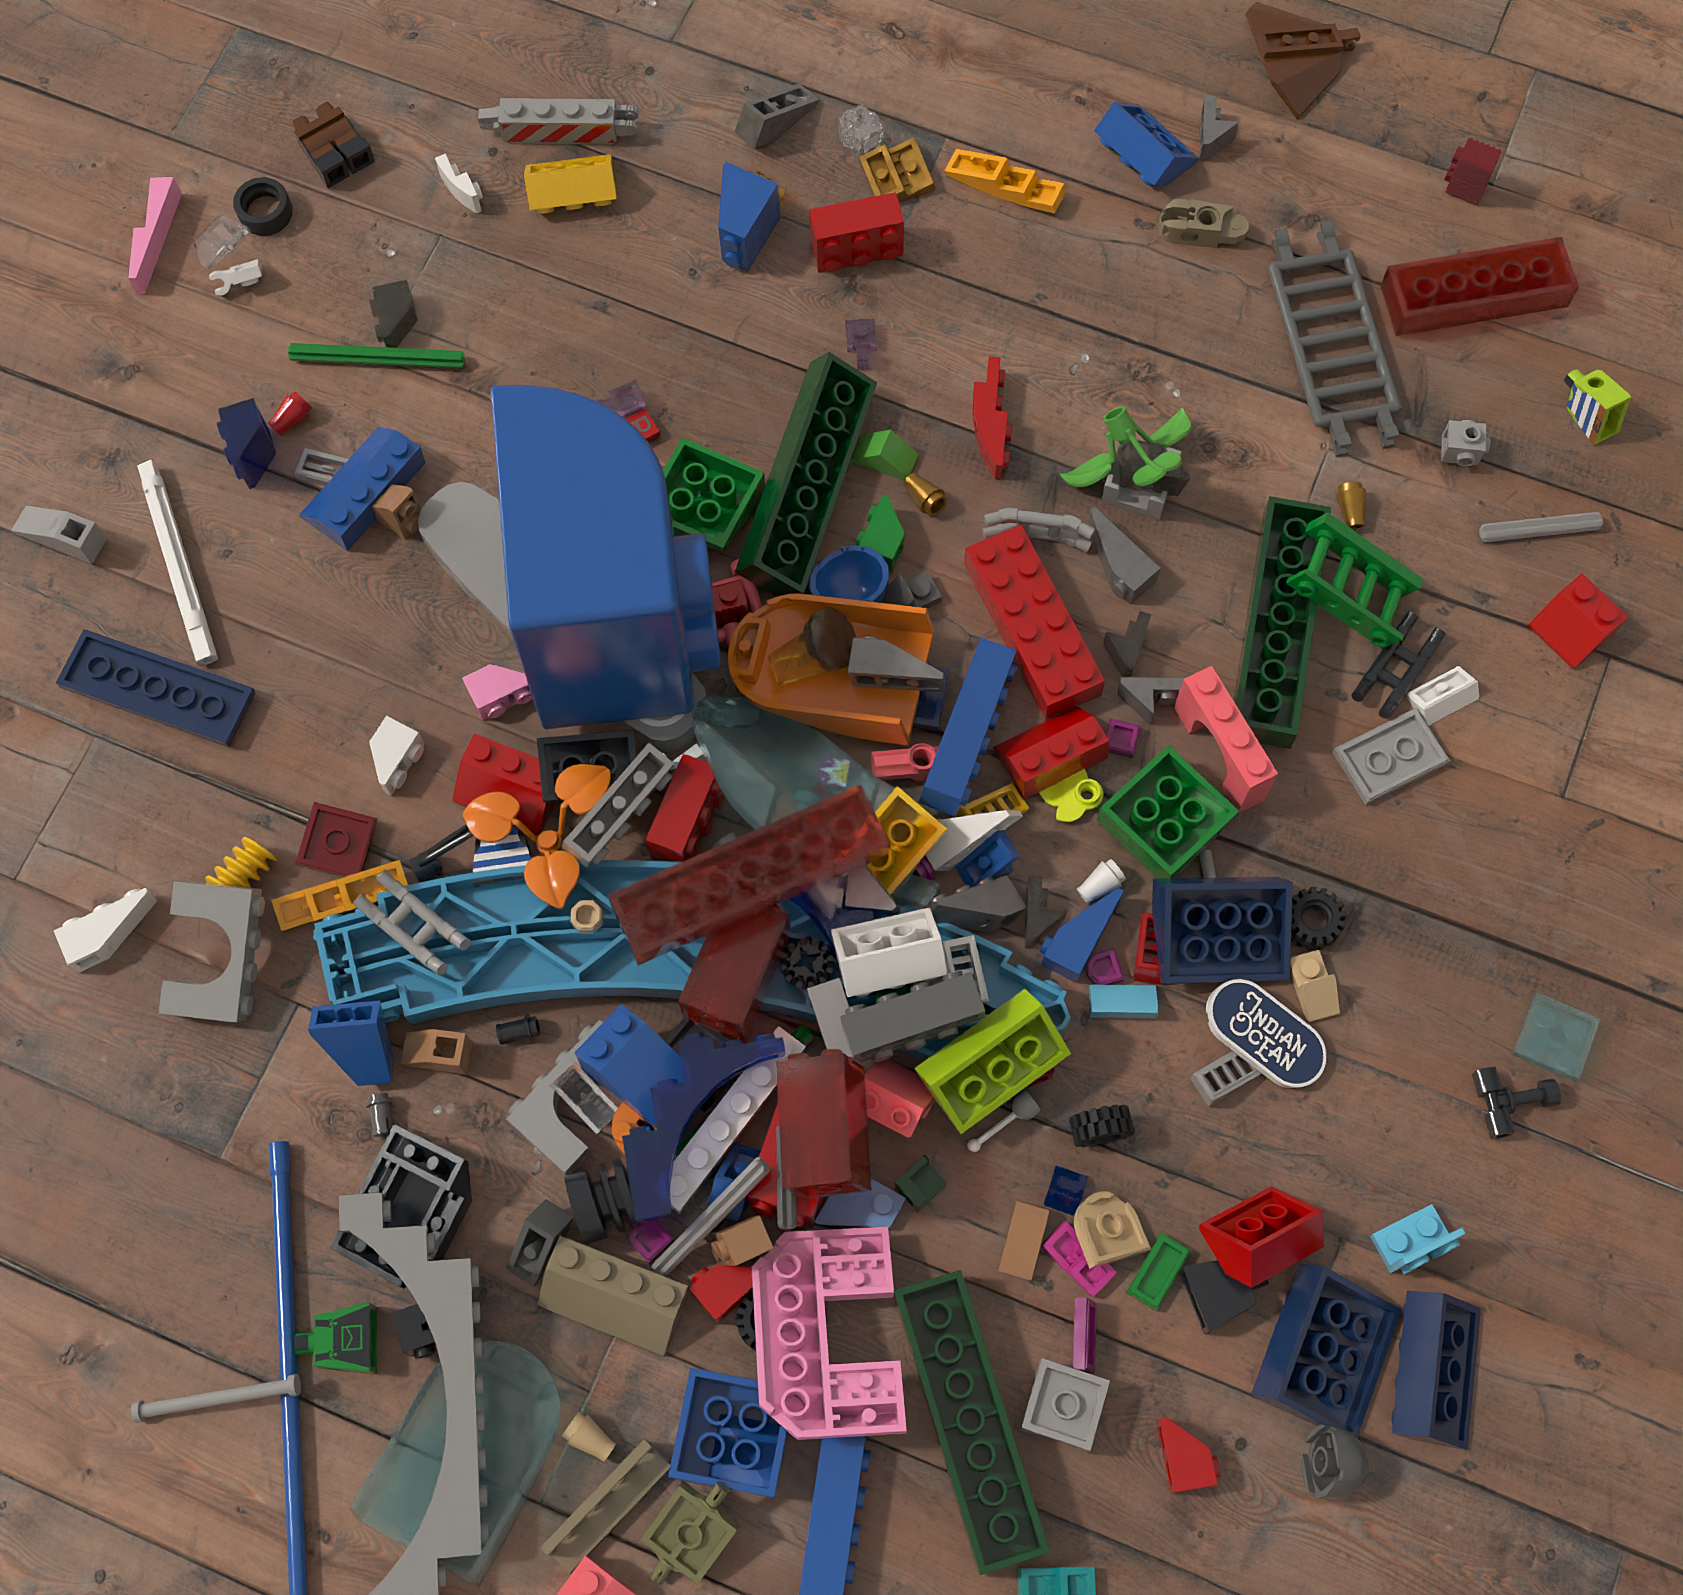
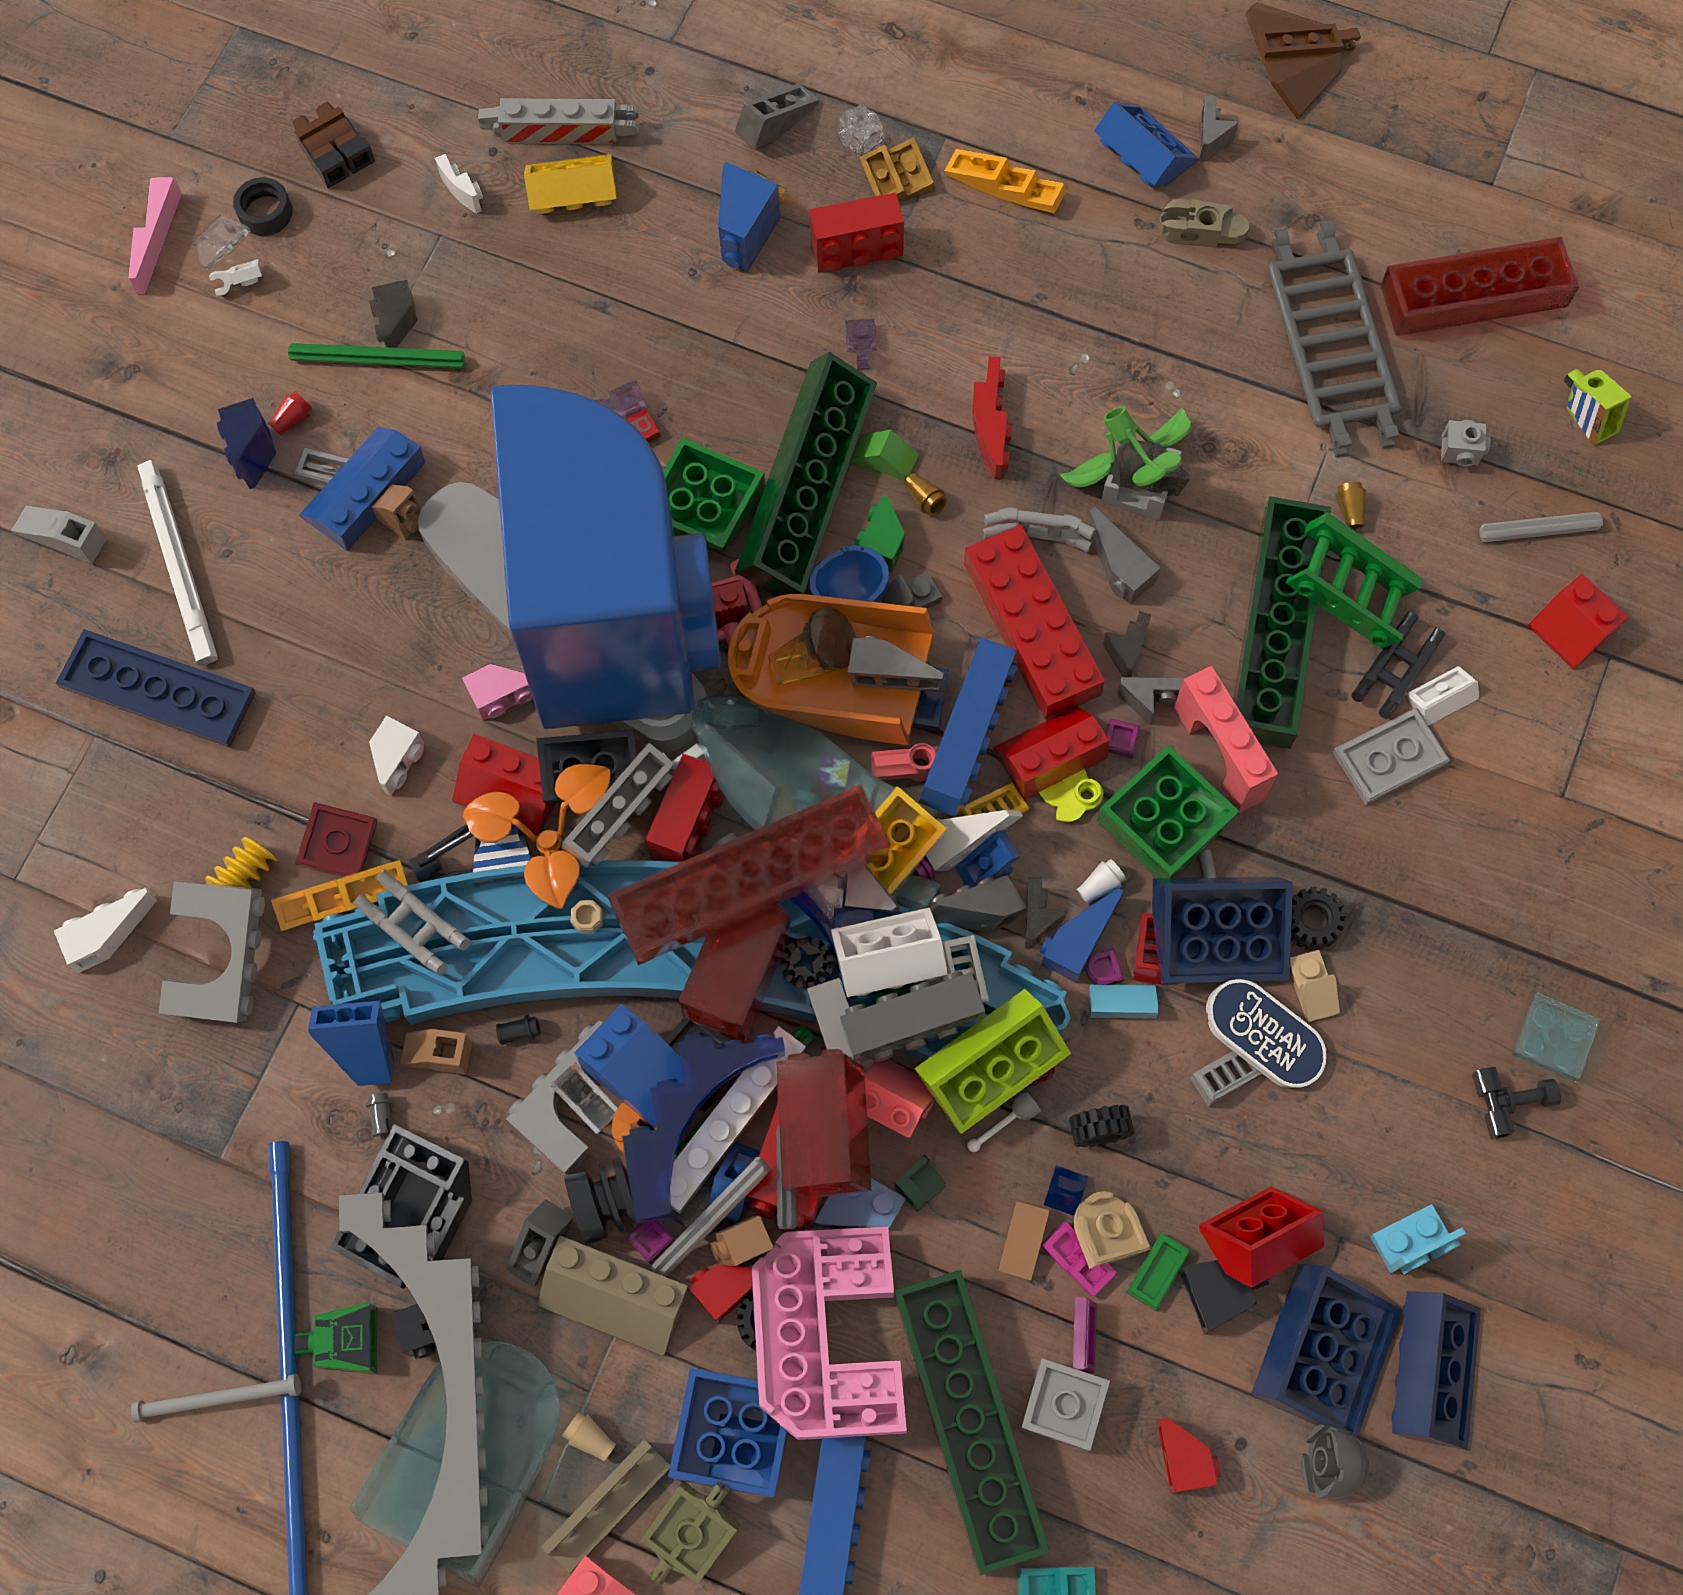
dark red brick [1444,138,1502,205] -> none

